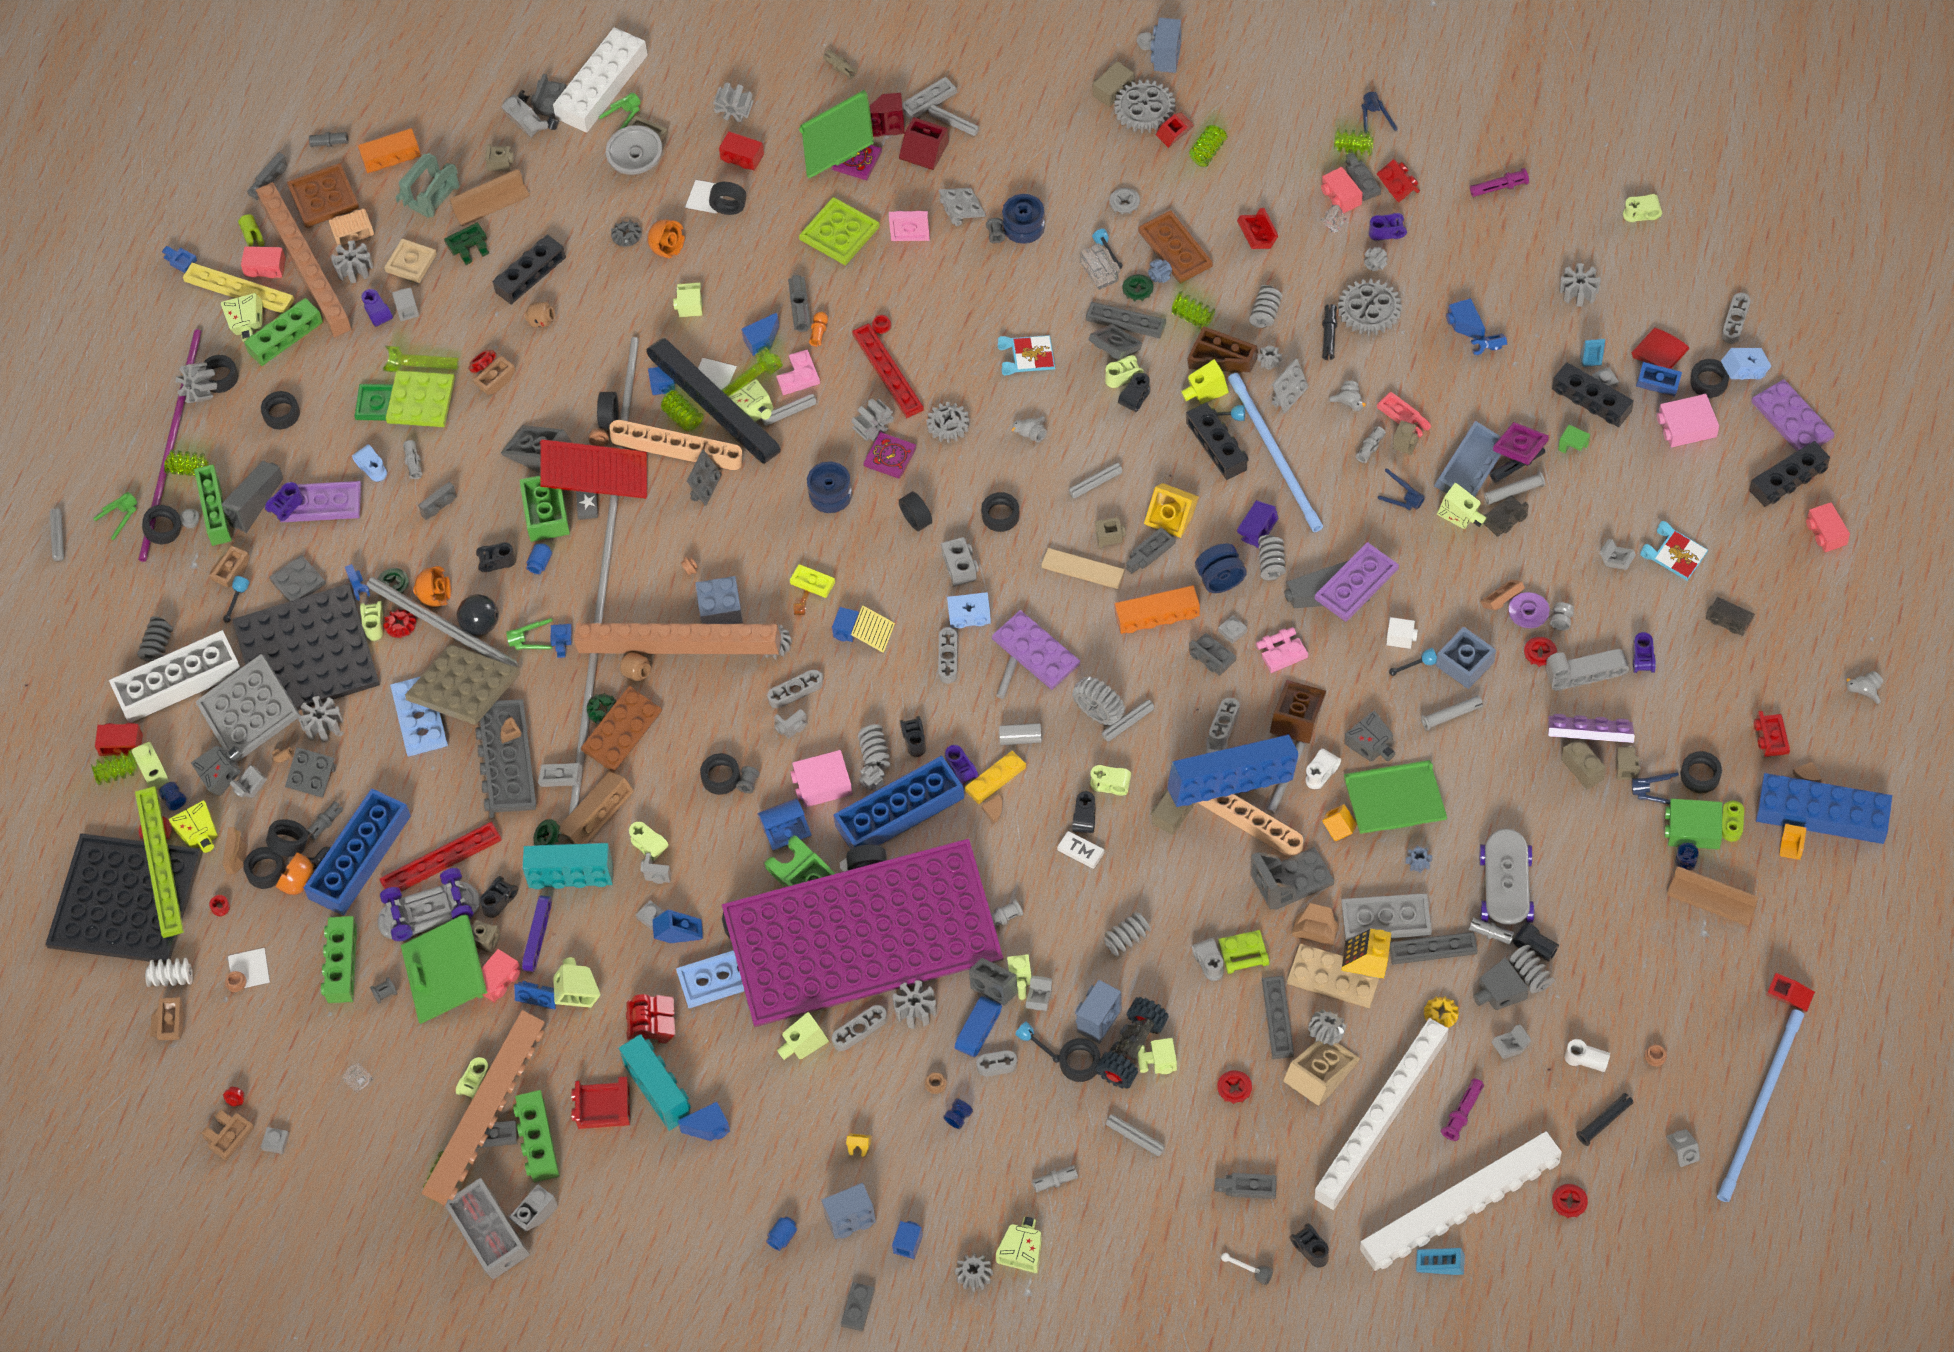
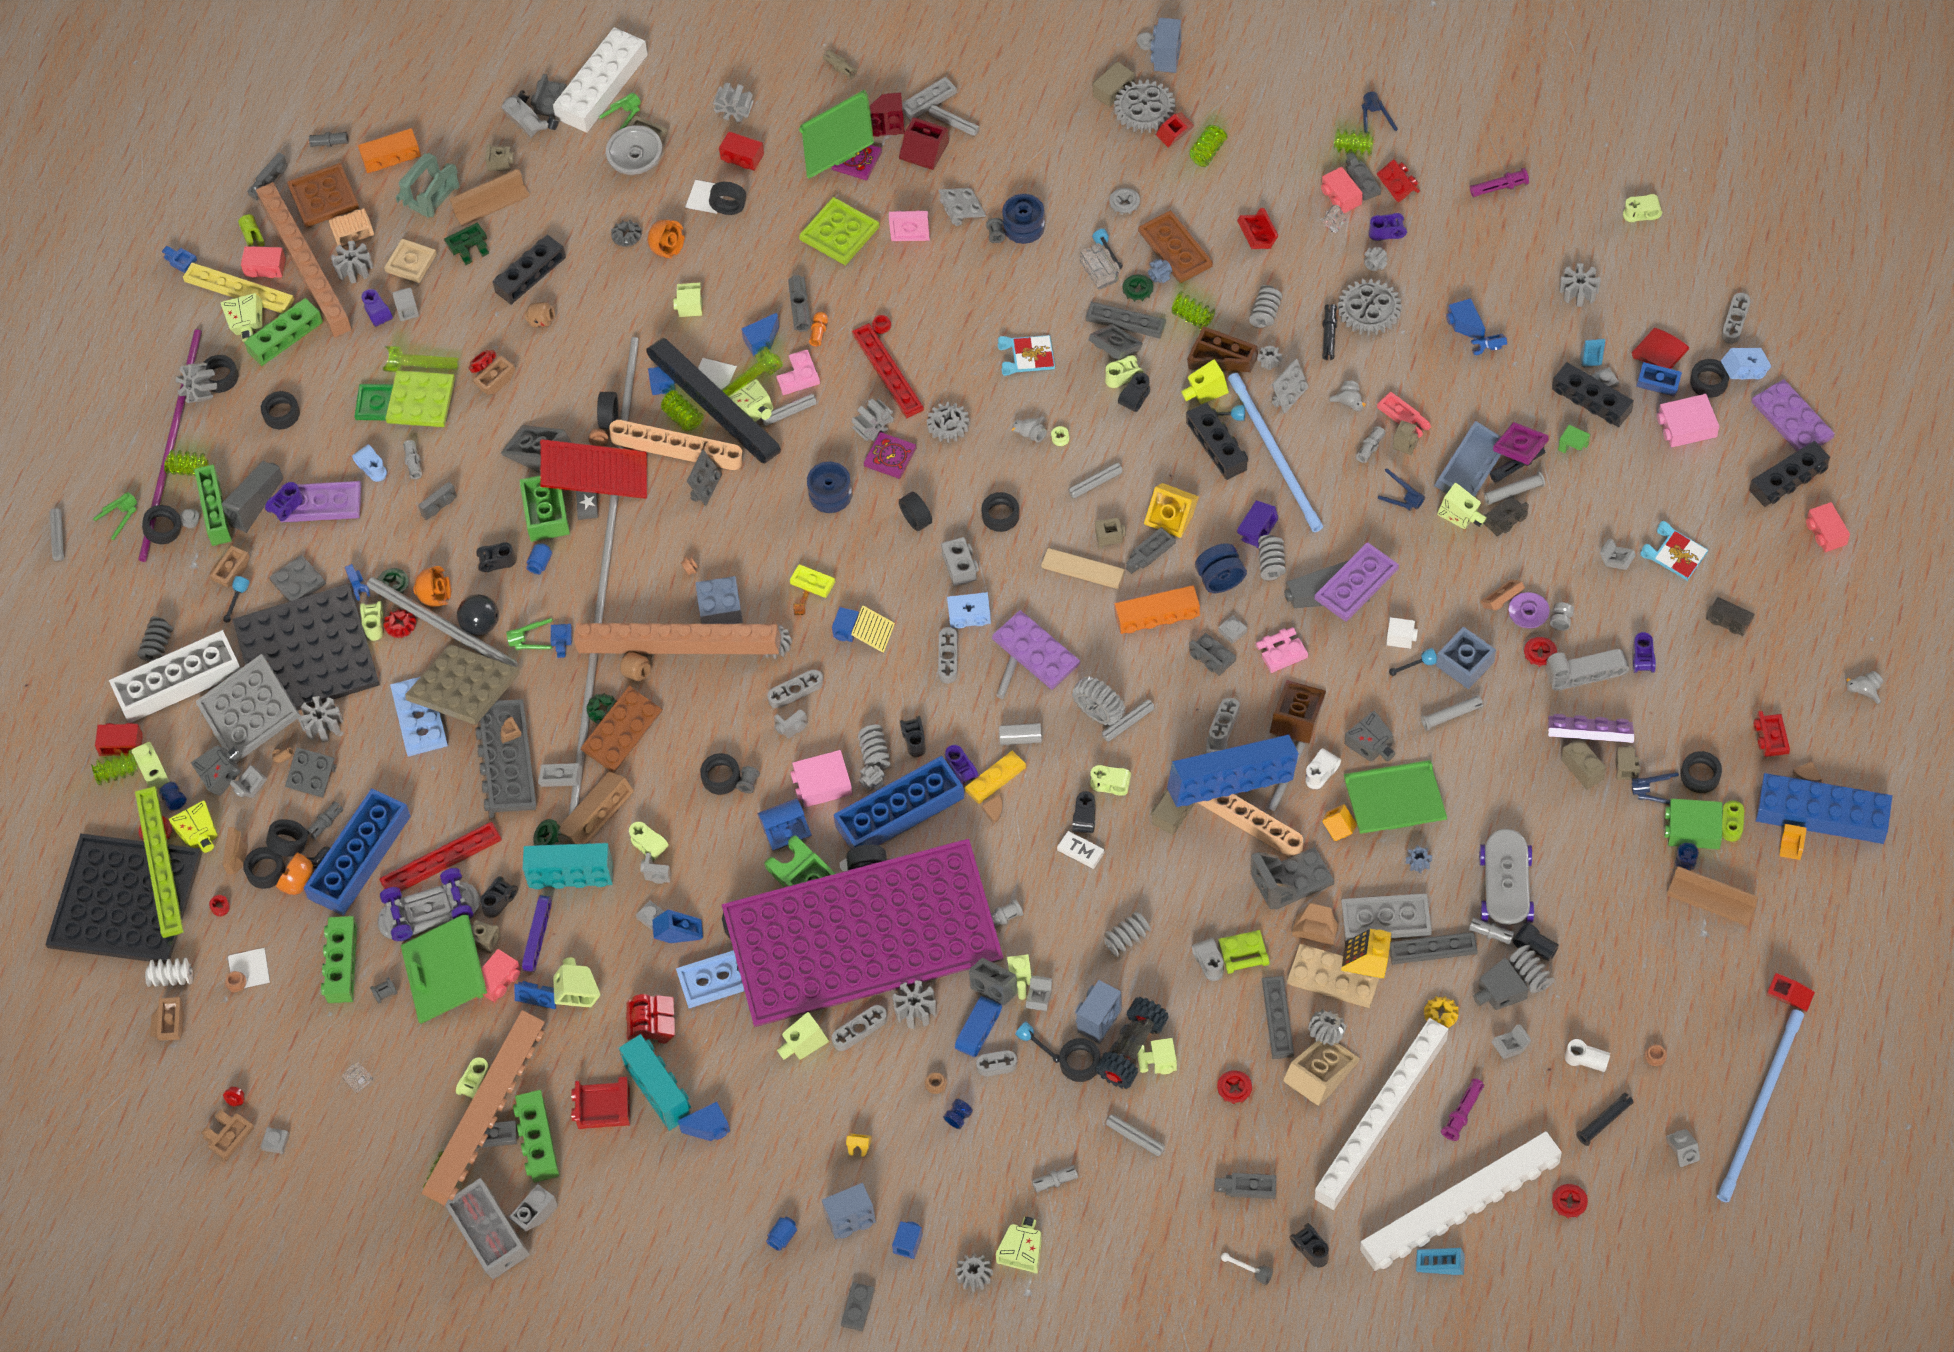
none -> yellowish green bush [1051,426,1069,446]

